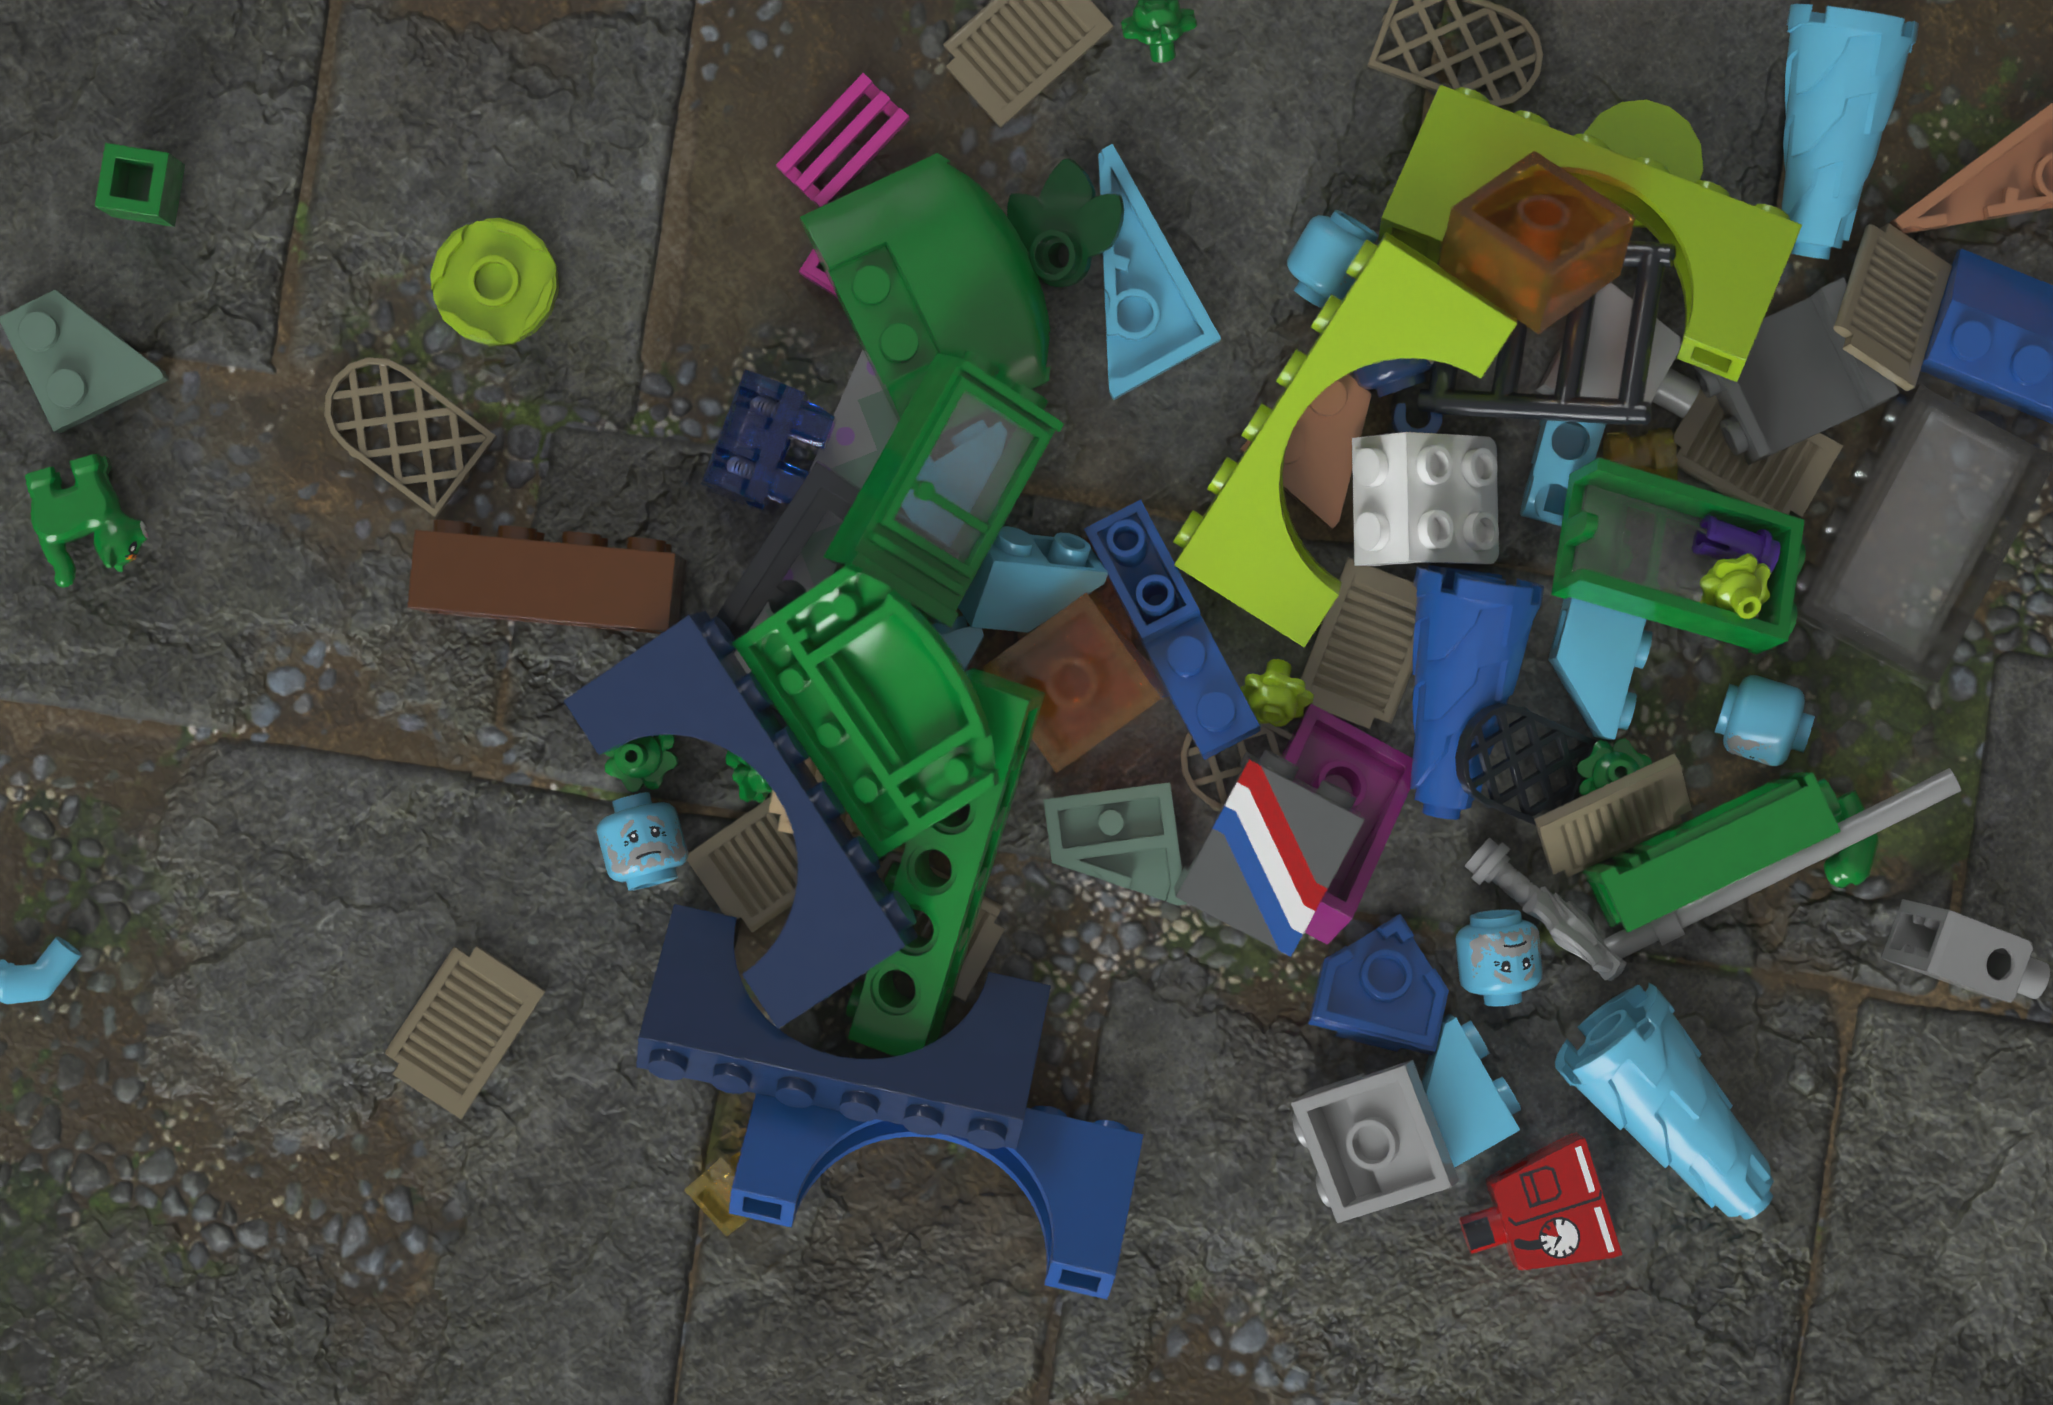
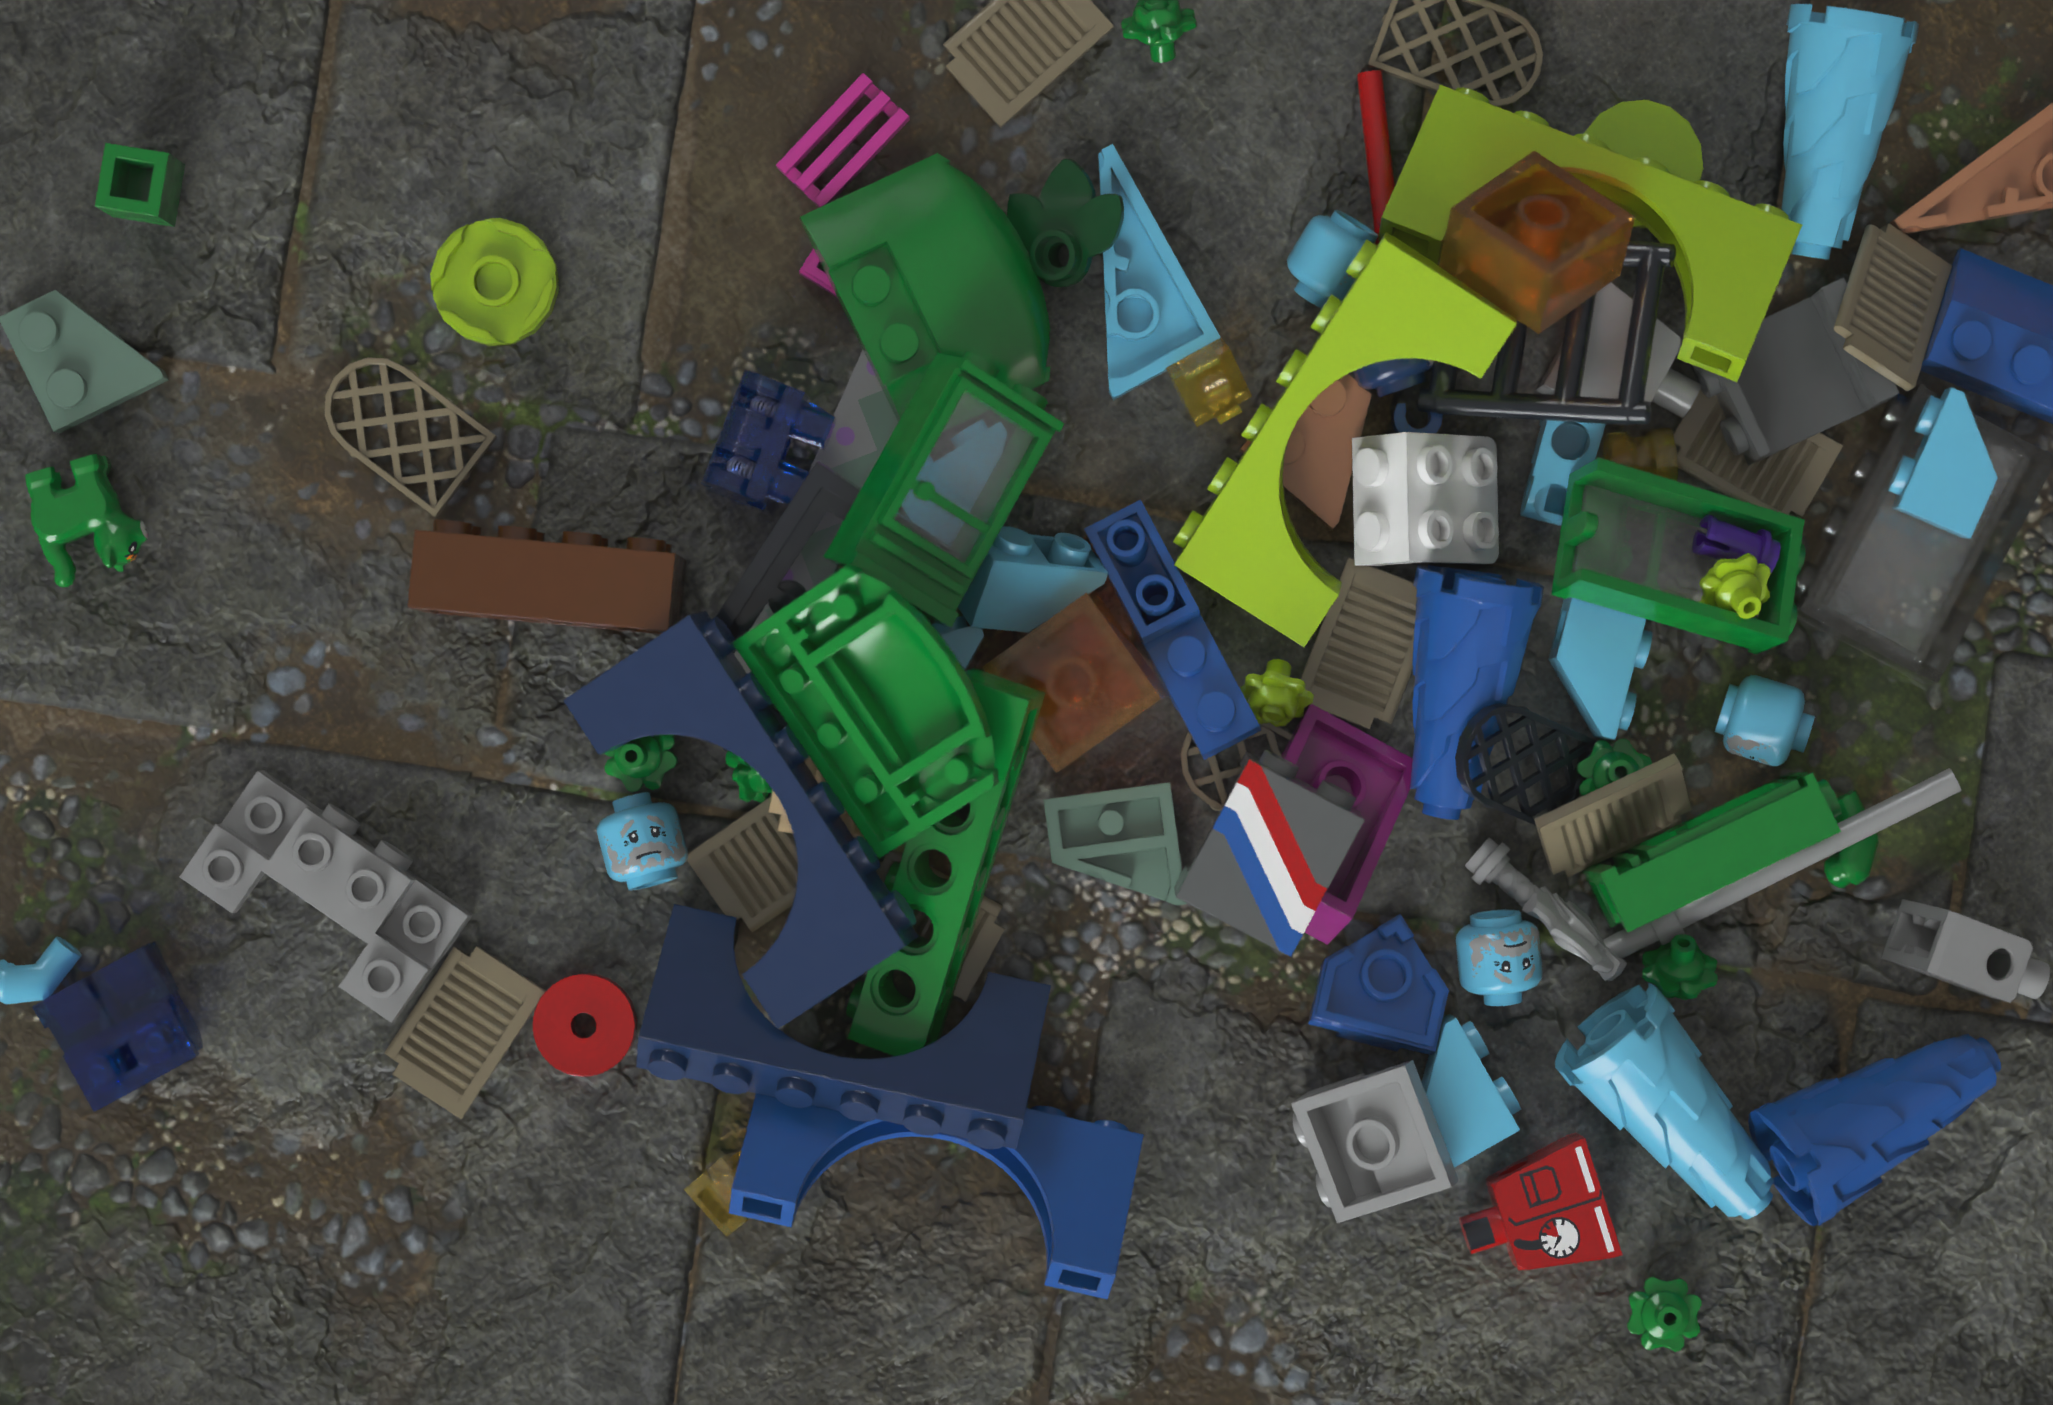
none -> clear blue hips [32,941,203,1112]
none -> light grey bracket [179,771,473,1023]
none -> red piece [532,973,637,1077]
none -> clear yellow tile [1166,337,1252,427]
none -> red bar [1357,70,1395,245]
none -> green plant [1627,1277,1702,1352]
none -> green plant [1642,934,1718,1000]
none -> blue cone [1748,1034,2001,1227]
none -> medium azure slope [1888,387,1998,538]

